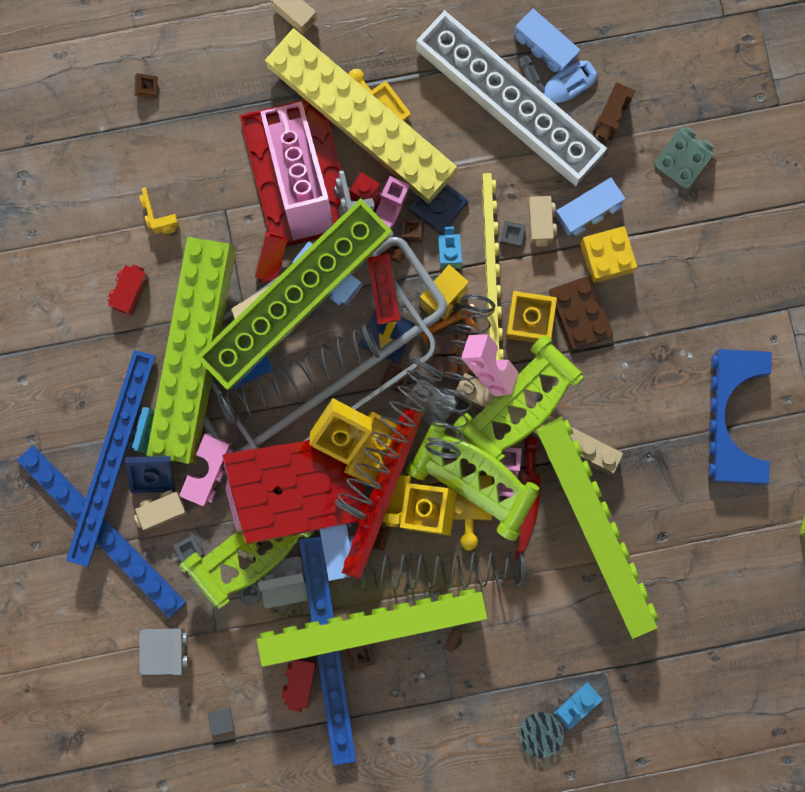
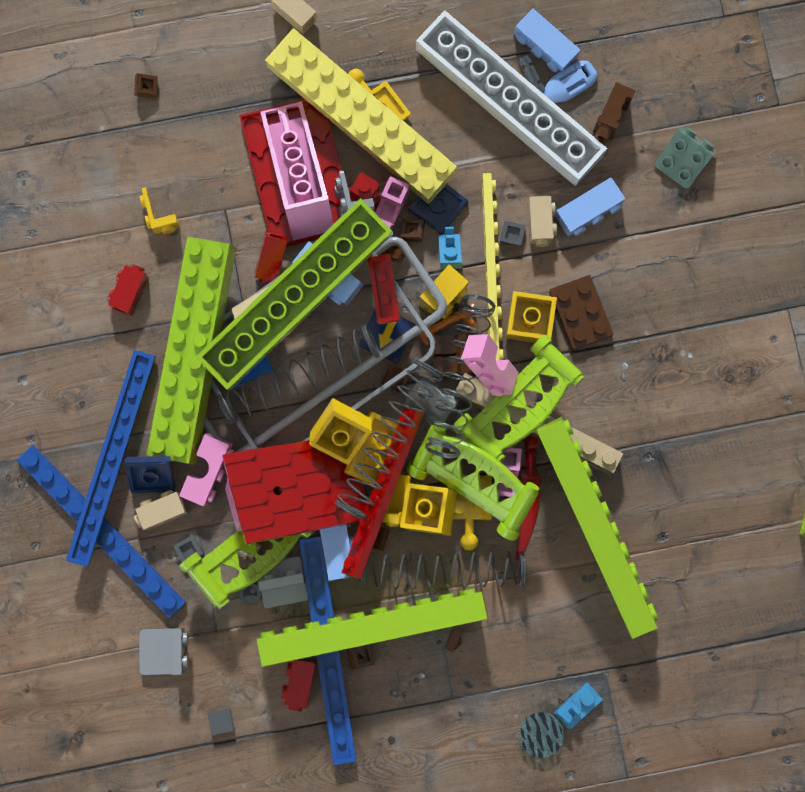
plate [128,407,155,455] -> none
yellow brick [580,226,637,283] -> none
blue arch [708,349,772,485] -> none

